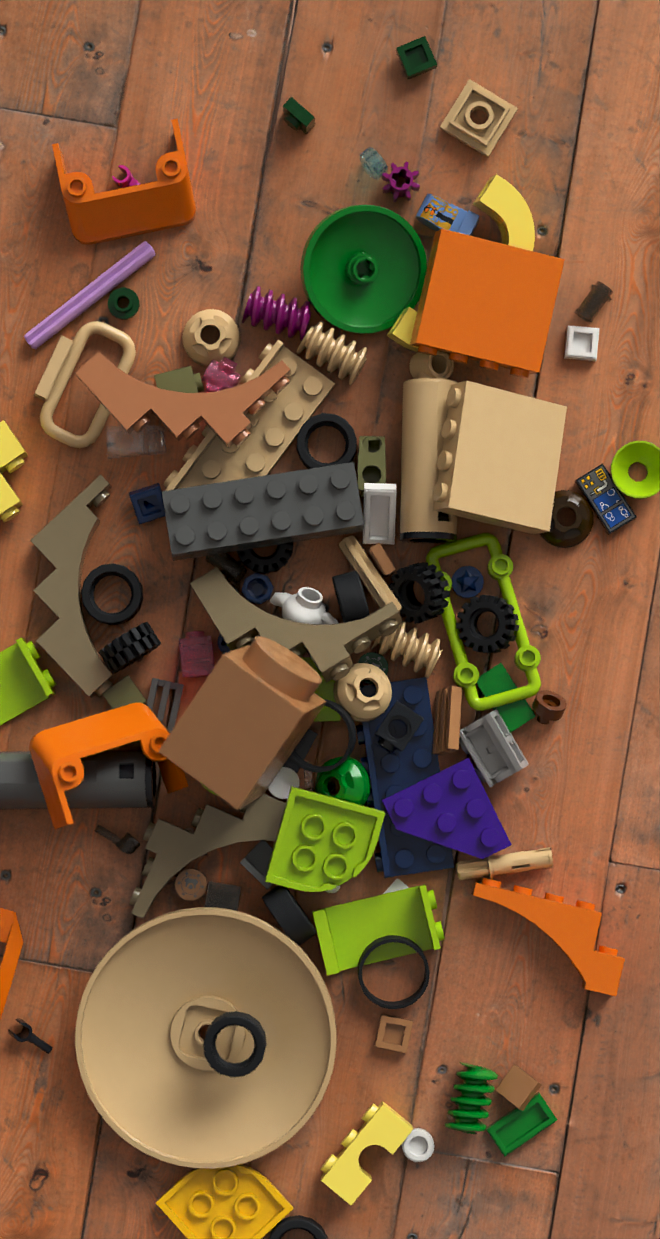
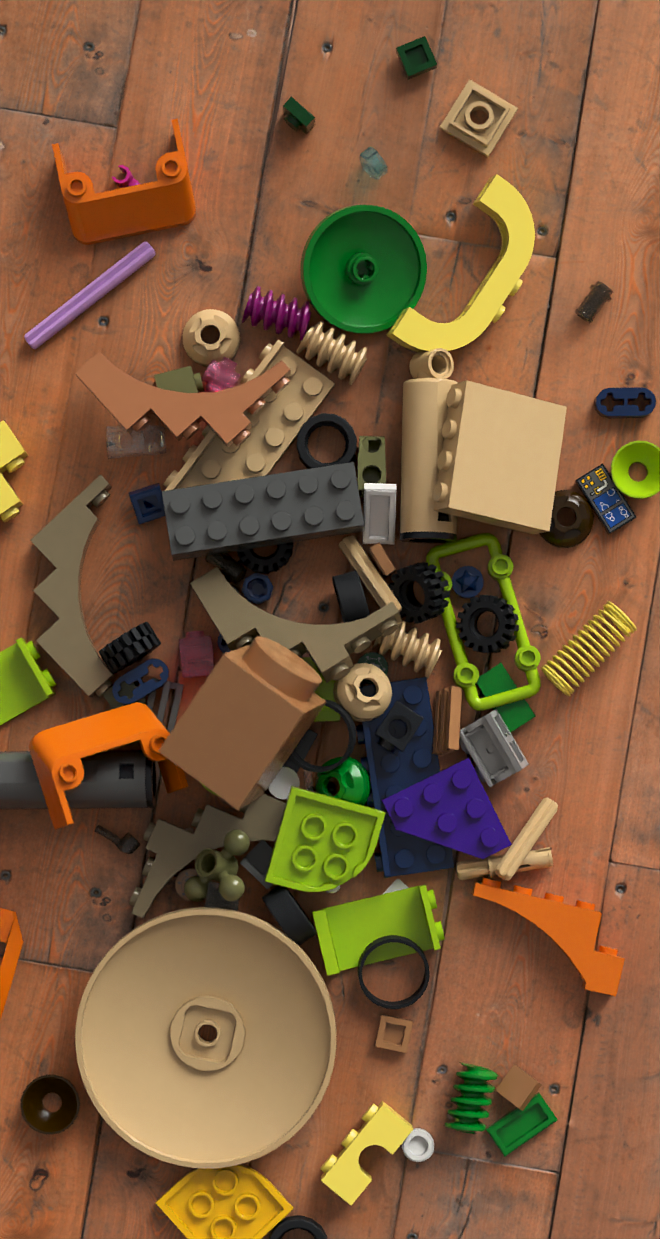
black hand [8,1018,53,1054] -> none
tan bar [33,321,136,448] -> none
black tyre [81,563,143,625] -> none
dark green plate [108,288,140,320] -> none
black tyre [203,1011,267,1078] -> none
white piece [270,587,338,624] -> none
magenta gear [382,162,420,202] -> none
orange brick [410,229,565,378] -> none
medium blue leg [415,194,480,236] -> none
reddish brown tile [532,691,567,725] -> none
white tile [564,325,599,361] -> none
none -> dark brown piece [20,1074,80,1134]
none -> dark blue beam [112,659,169,705]
none -> olive piece [184,829,250,902]
none -> tan axle [495,798,558,881]
none -> light yellow piece [541,601,637,696]
none -> dark blue beam [594,387,656,418]

